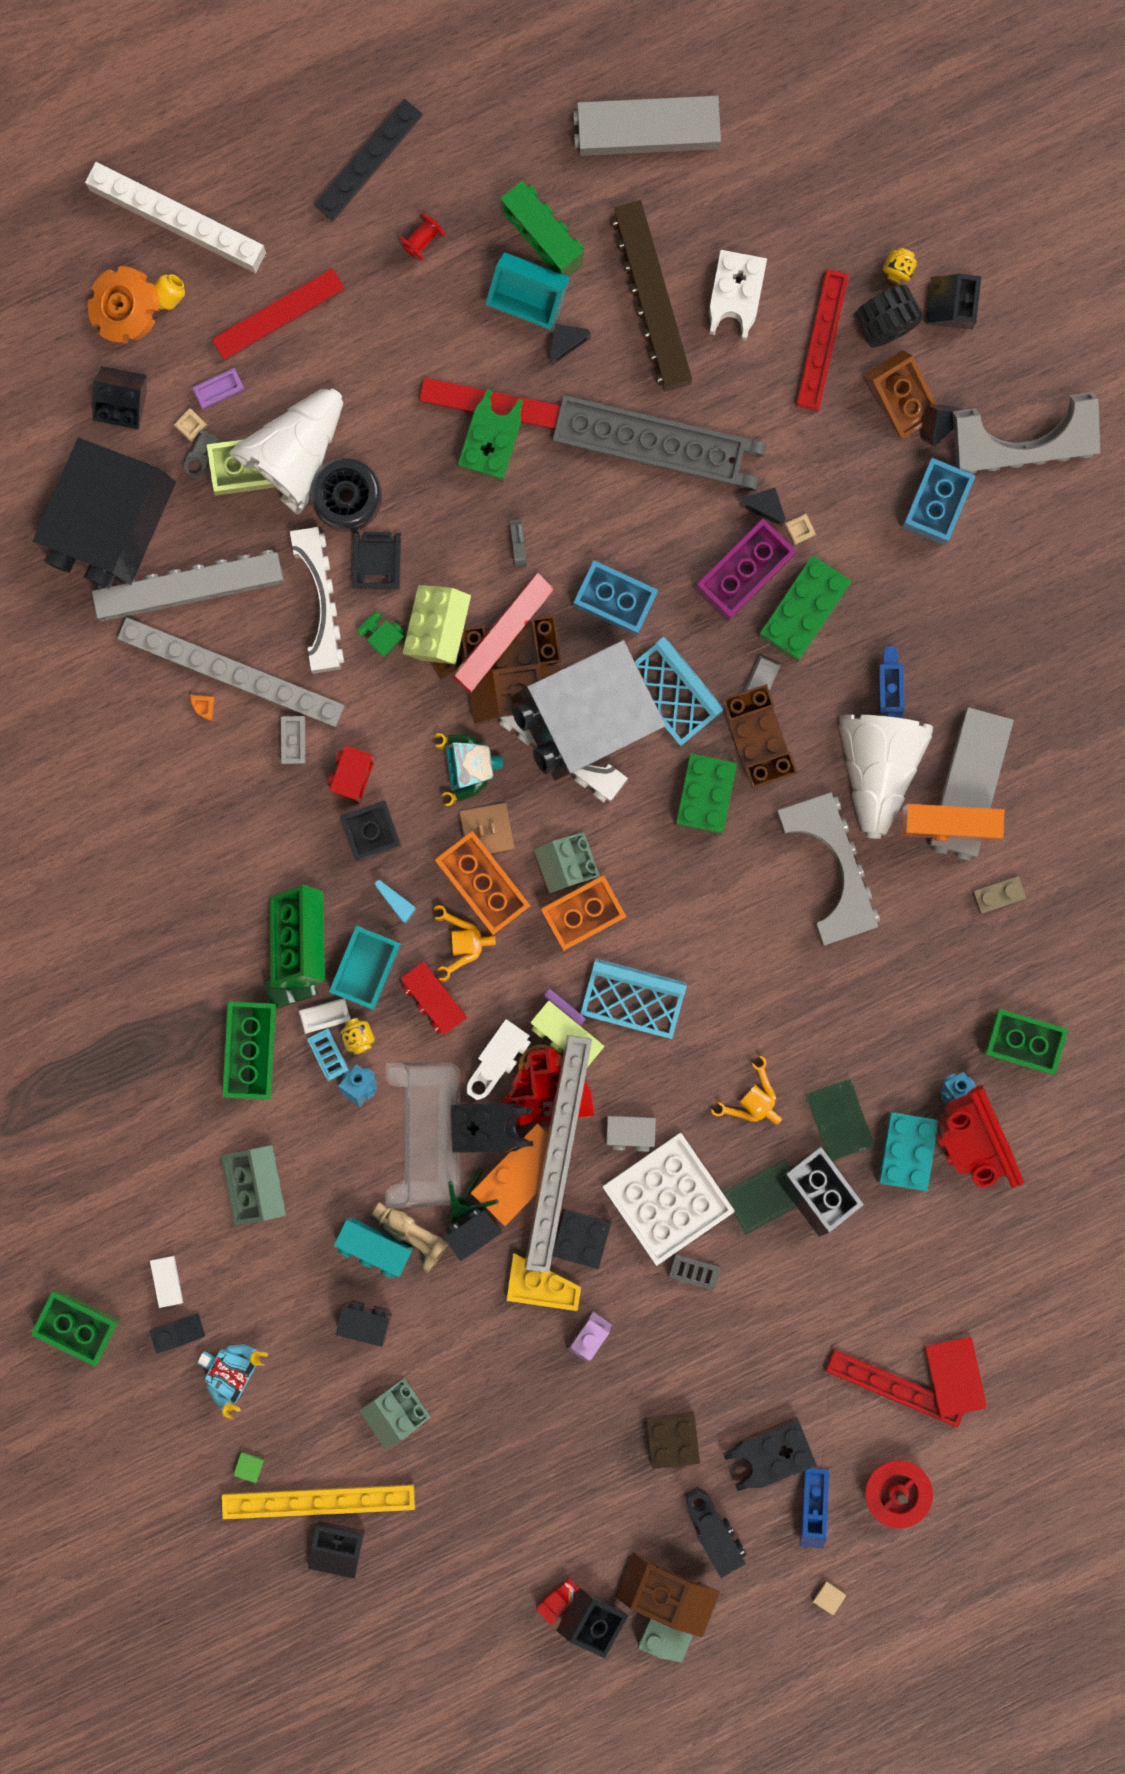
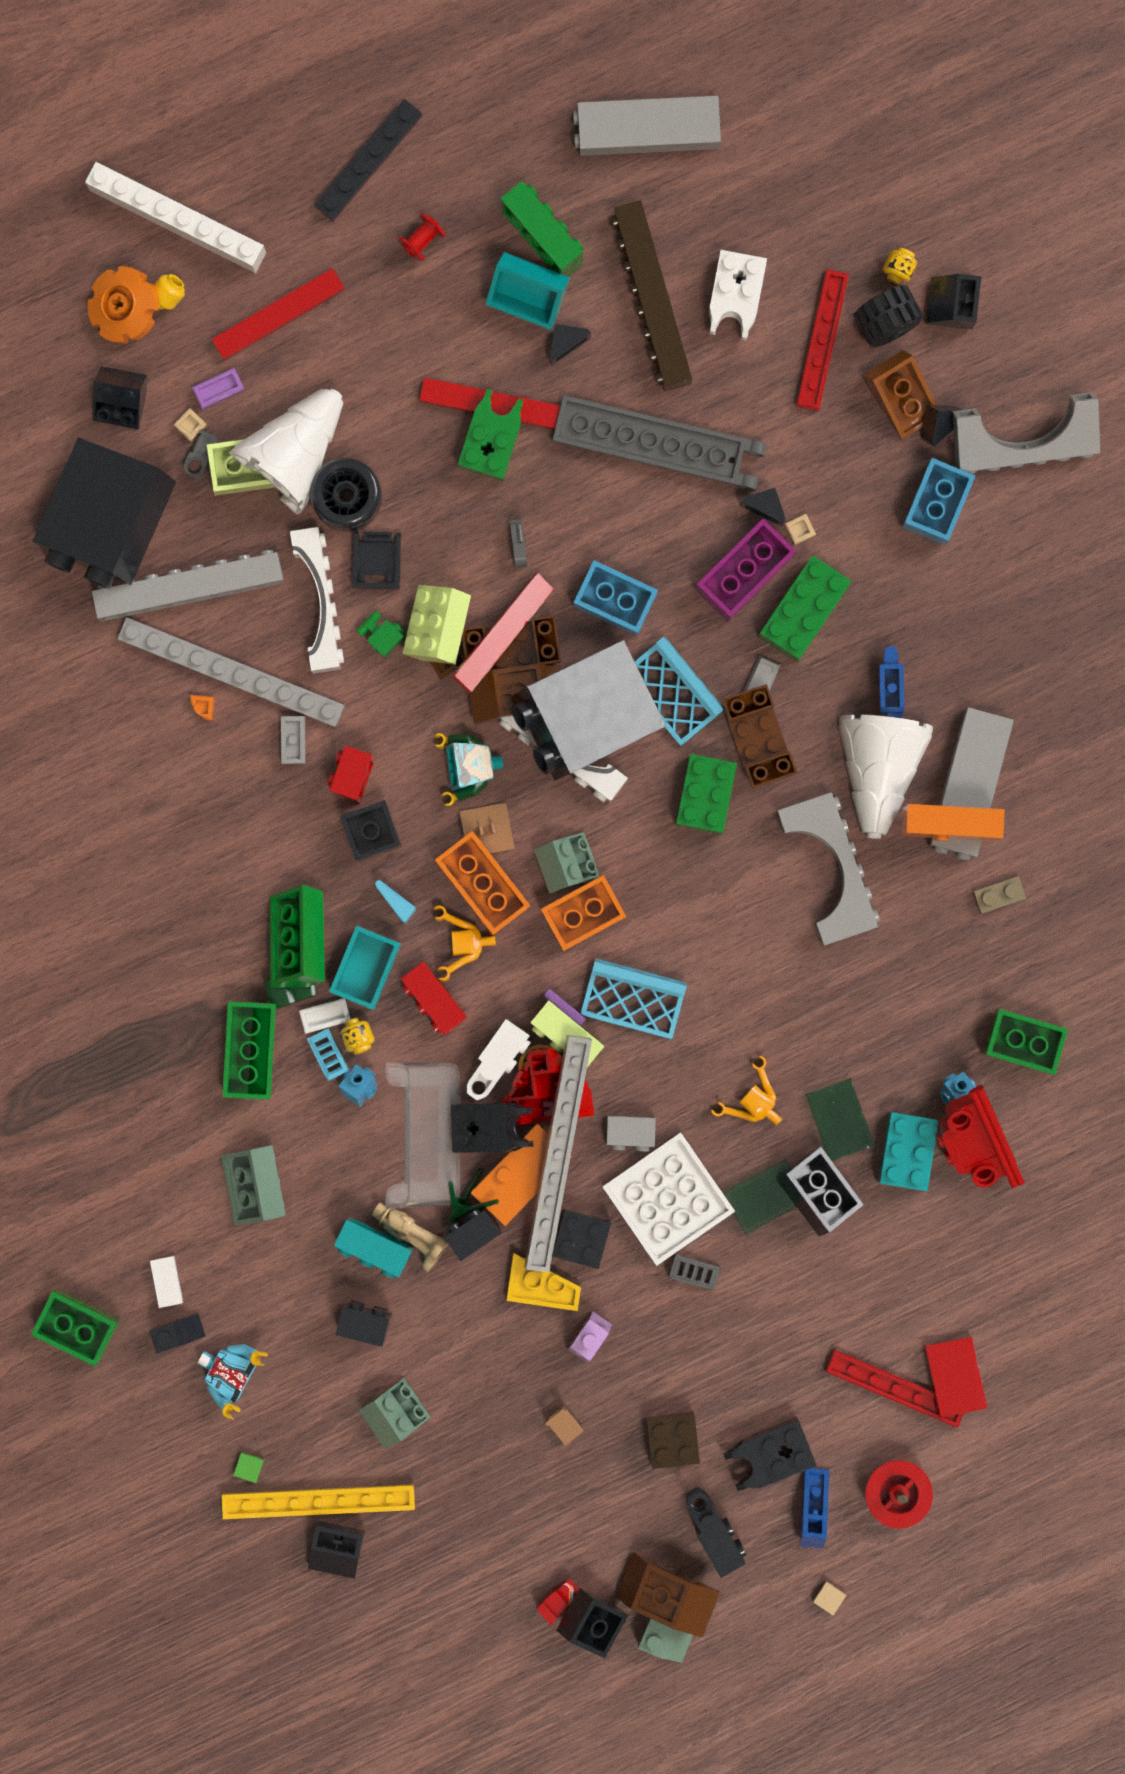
none -> medium nougat bracket [545,1405,583,1445]

